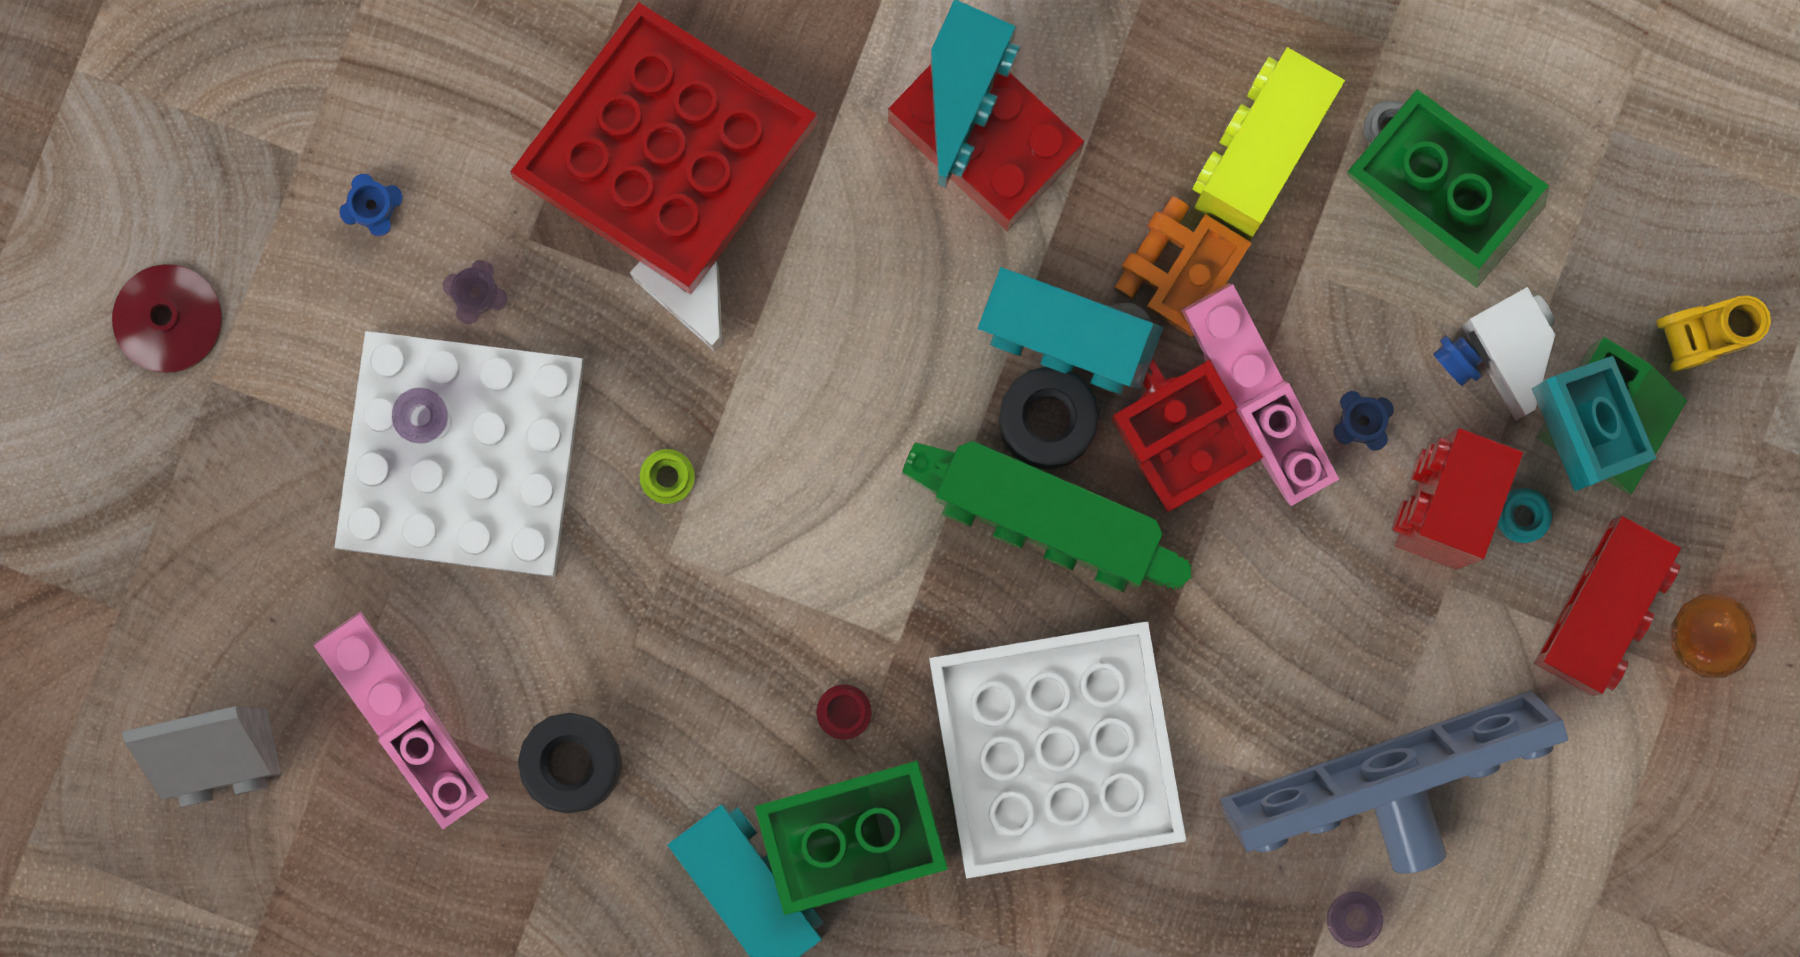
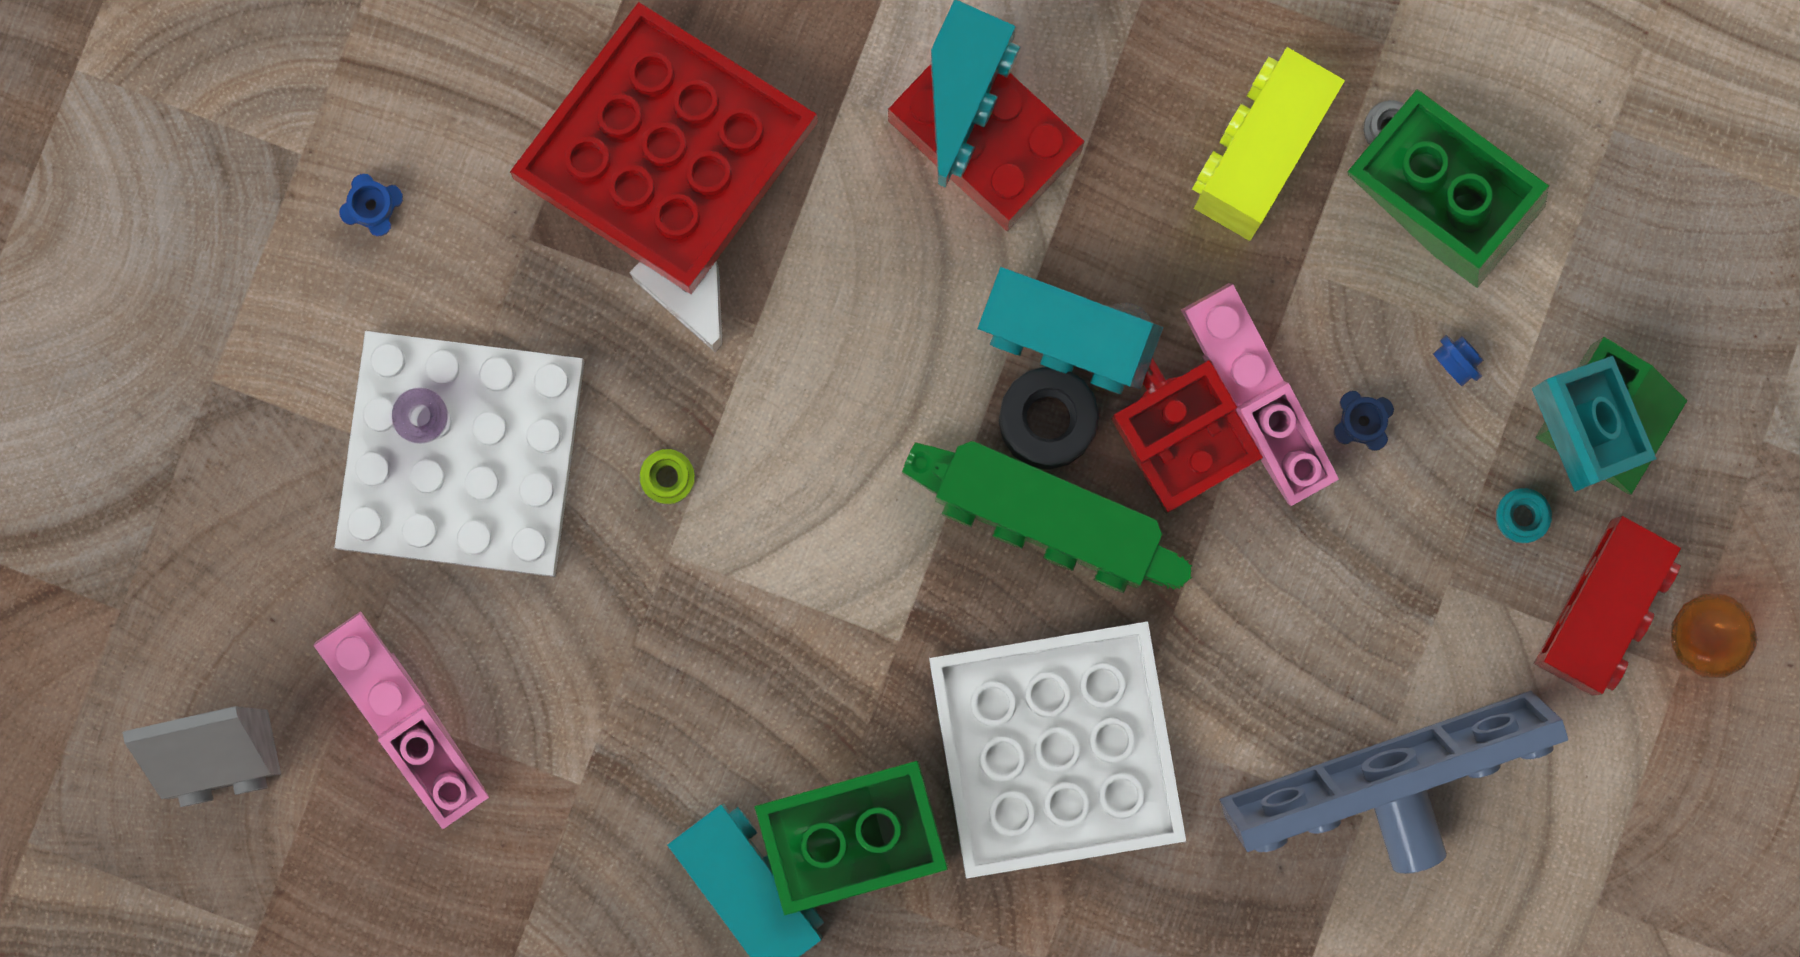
dark red dish [112,264,222,373] -> none
clear purple plate [443,260,507,324] -> none
black tyre [518,713,622,813] -> none
dark red plate [816,684,872,740] -> none
orange plate [1114,196,1252,337] -> none
clear purple plate [1327,891,1383,948] -> none
red brick [1391,428,1524,570] -> none
white slope [1461,287,1555,421] -> none
yellow piece [1655,295,1771,373] -> none

